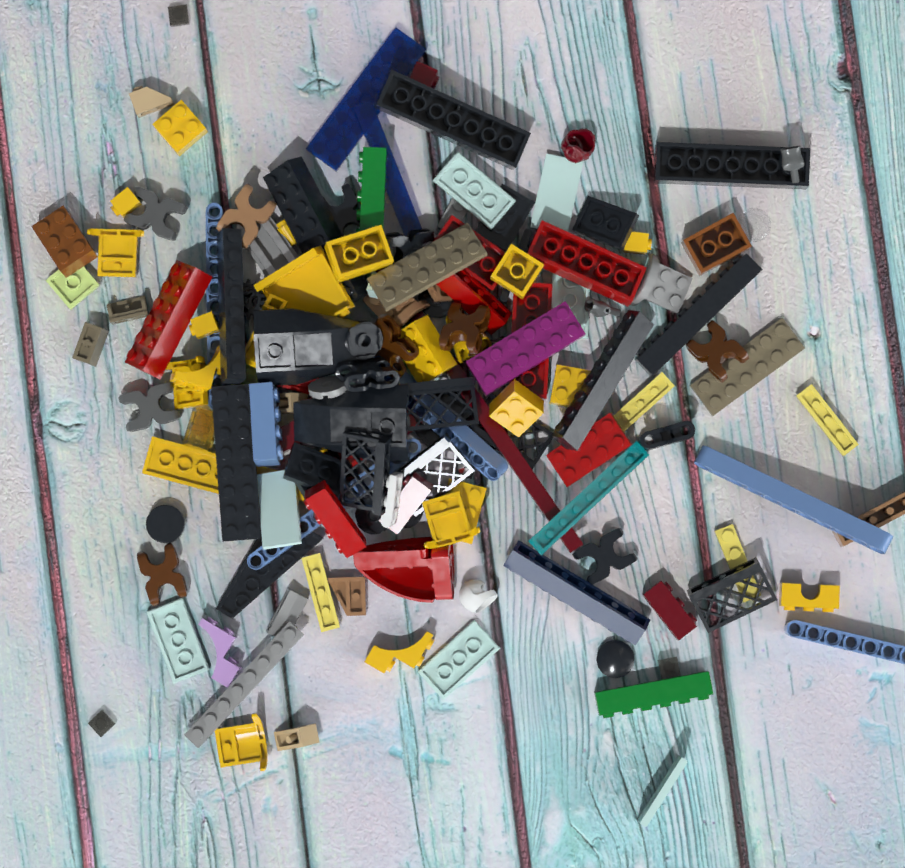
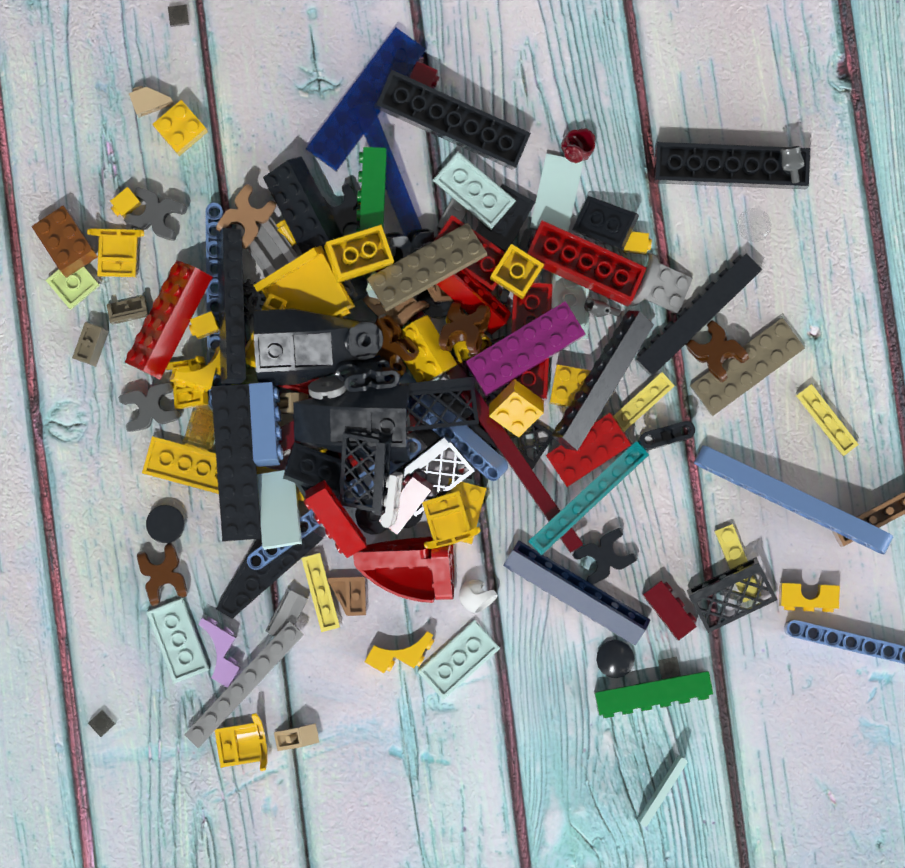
dark orange brick [681,213,752,276] -> none

